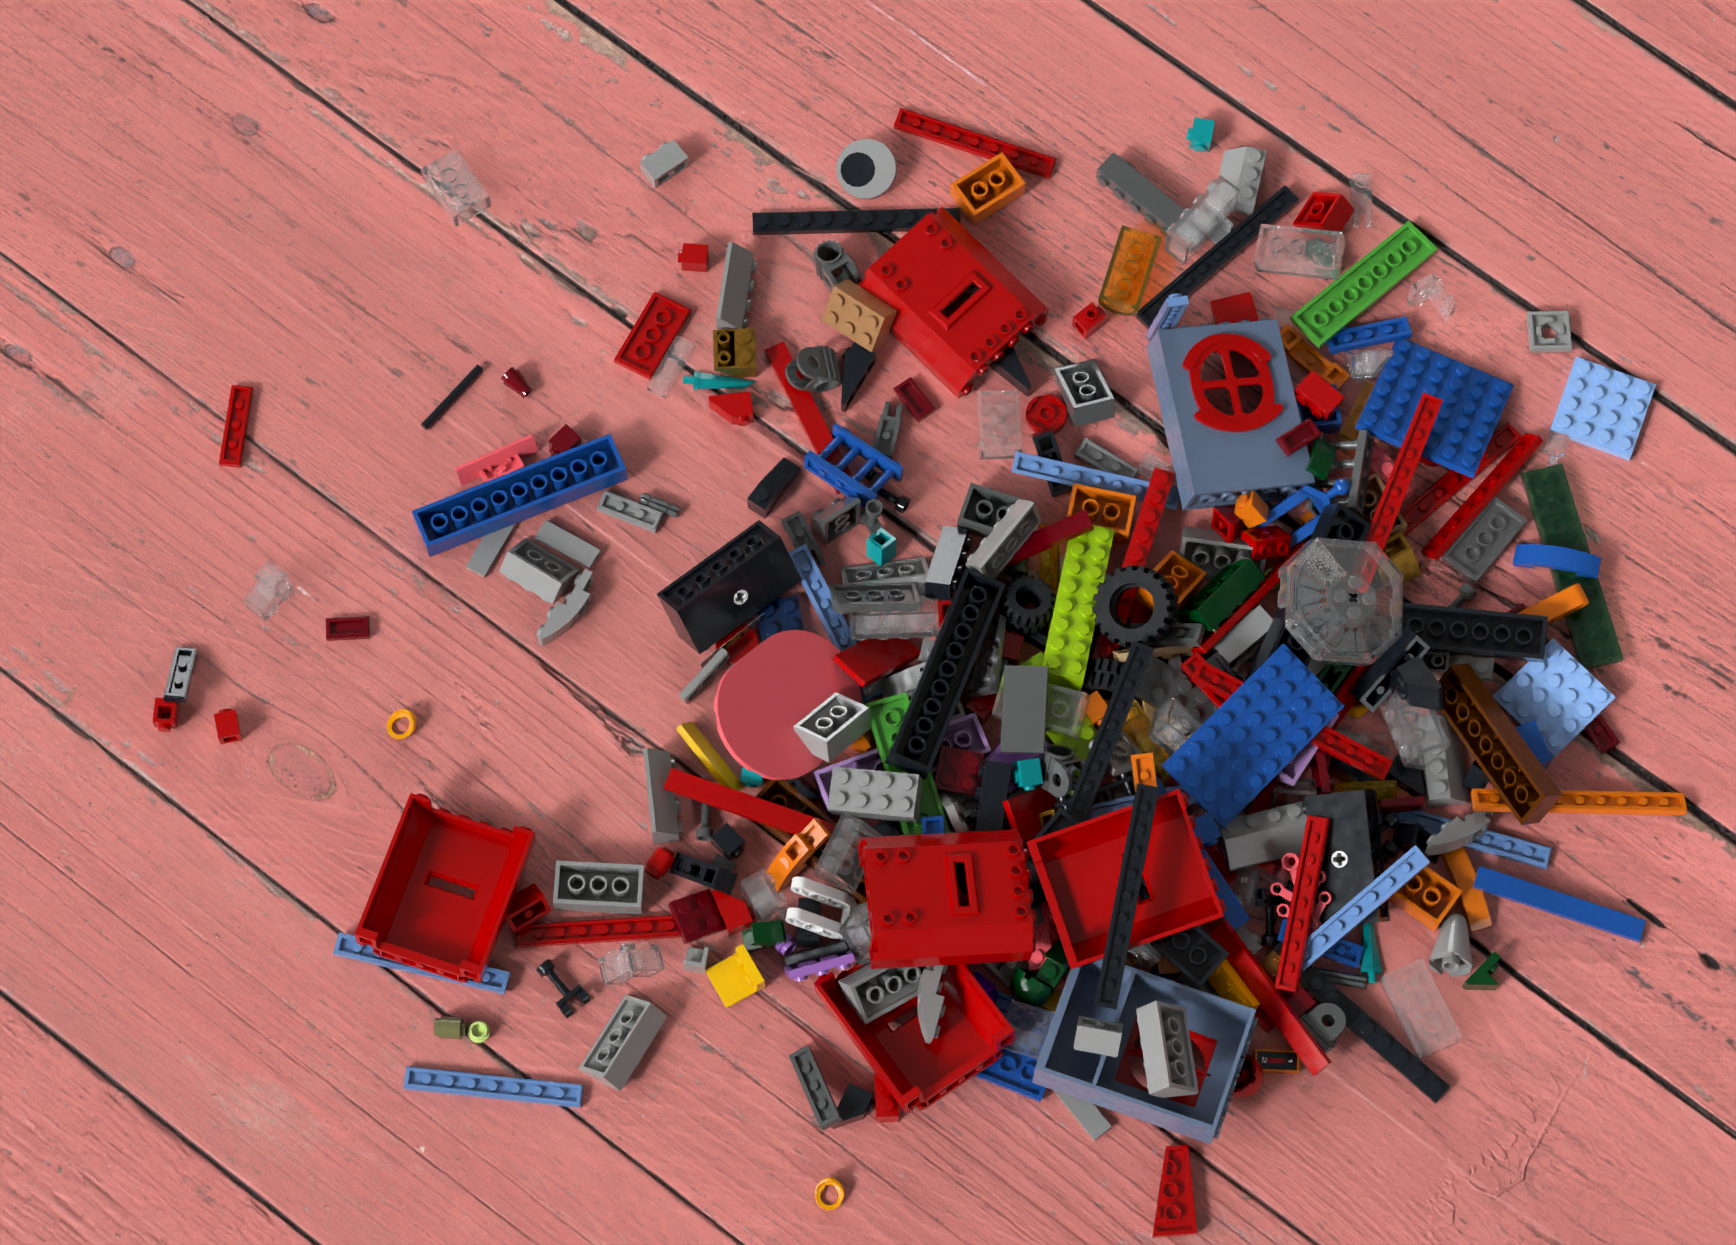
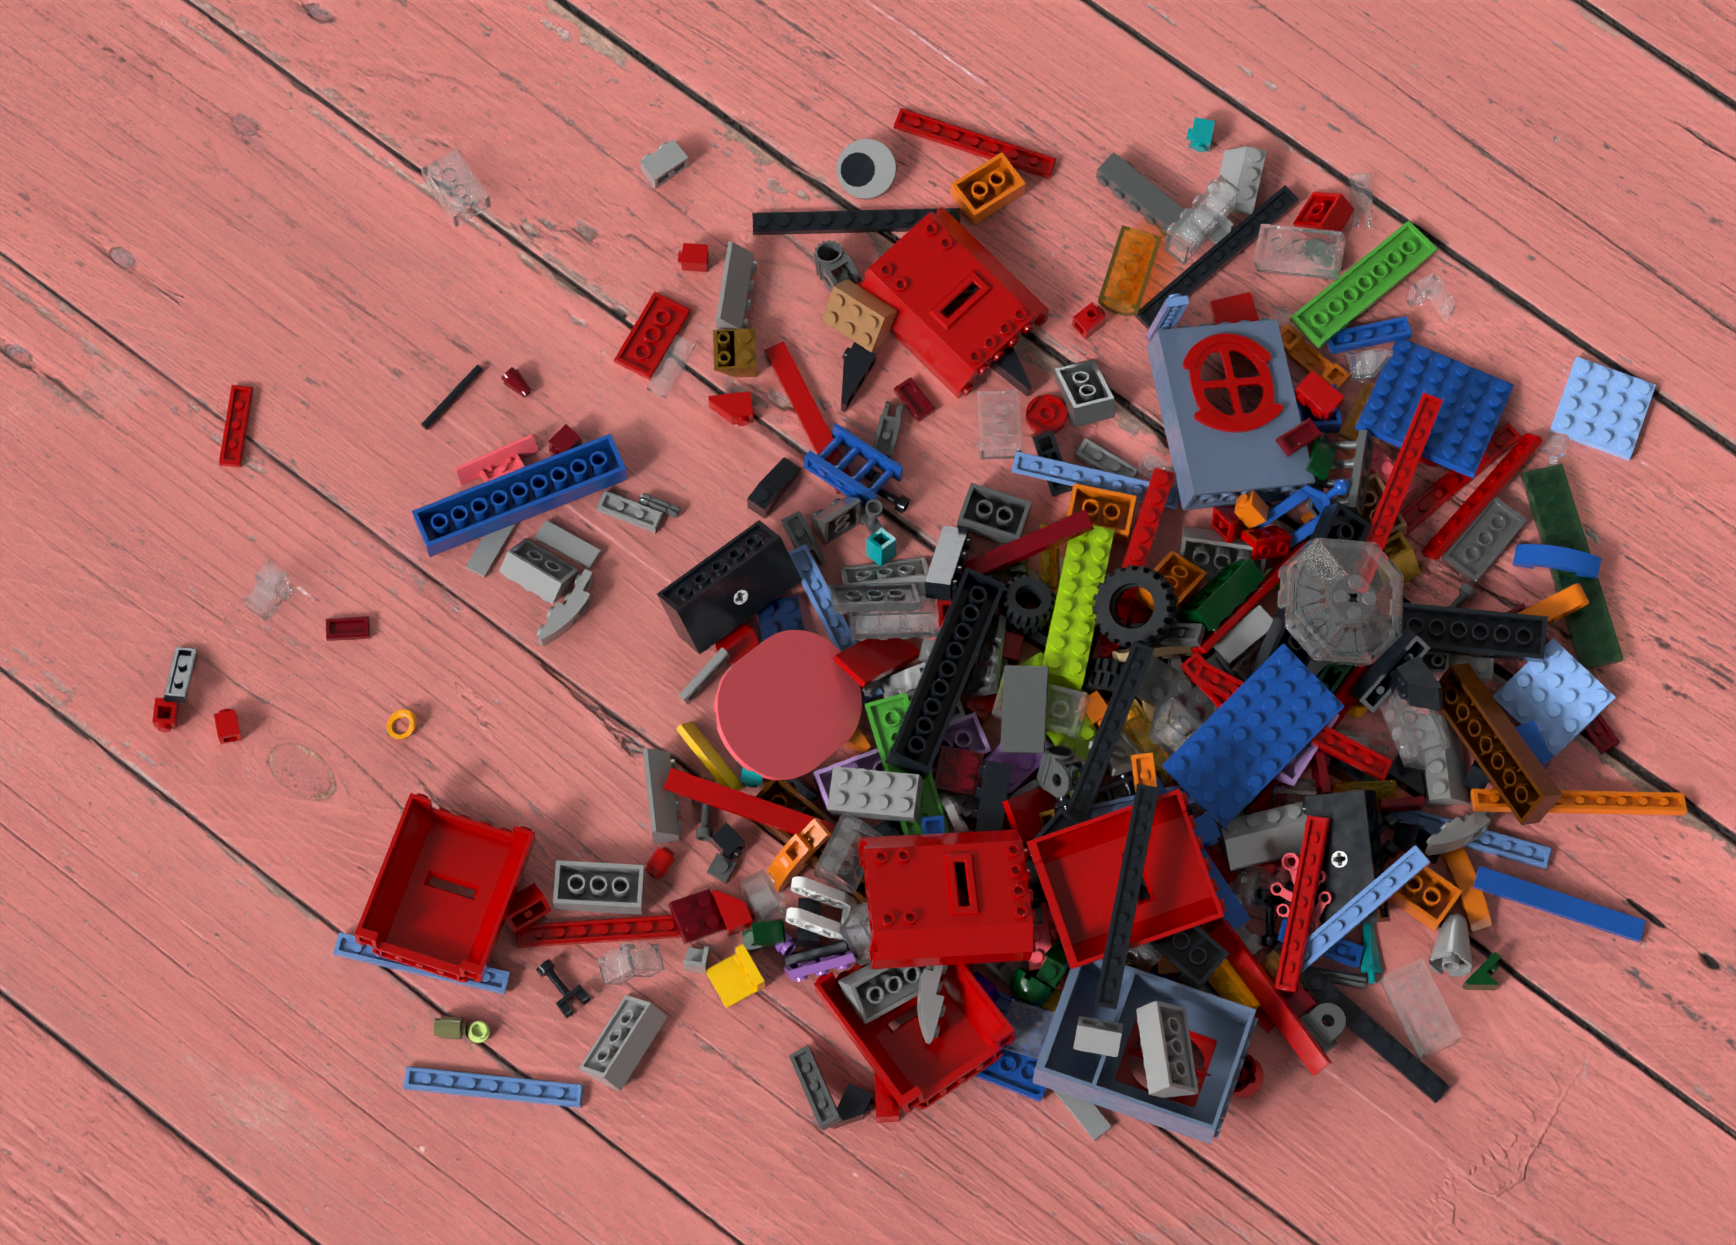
black slope [670,852,738,895] -> none
teal bar [683,371,755,390] -> none
black sticker [700,613,765,668] -> none
dark grey piece [785,346,842,393] -> none
light grey slope [793,692,871,762] -> none
light orange piece [815,1177,844,1211] -> none
light grey slope [965,499,1042,579] -> none
teal brick [1011,758,1043,791] -> none
red wing [1152,1145,1197,1238] -> none
tile [1254,1049,1299,1074] -> none
light grey piece [1526,310,1572,353] -> none

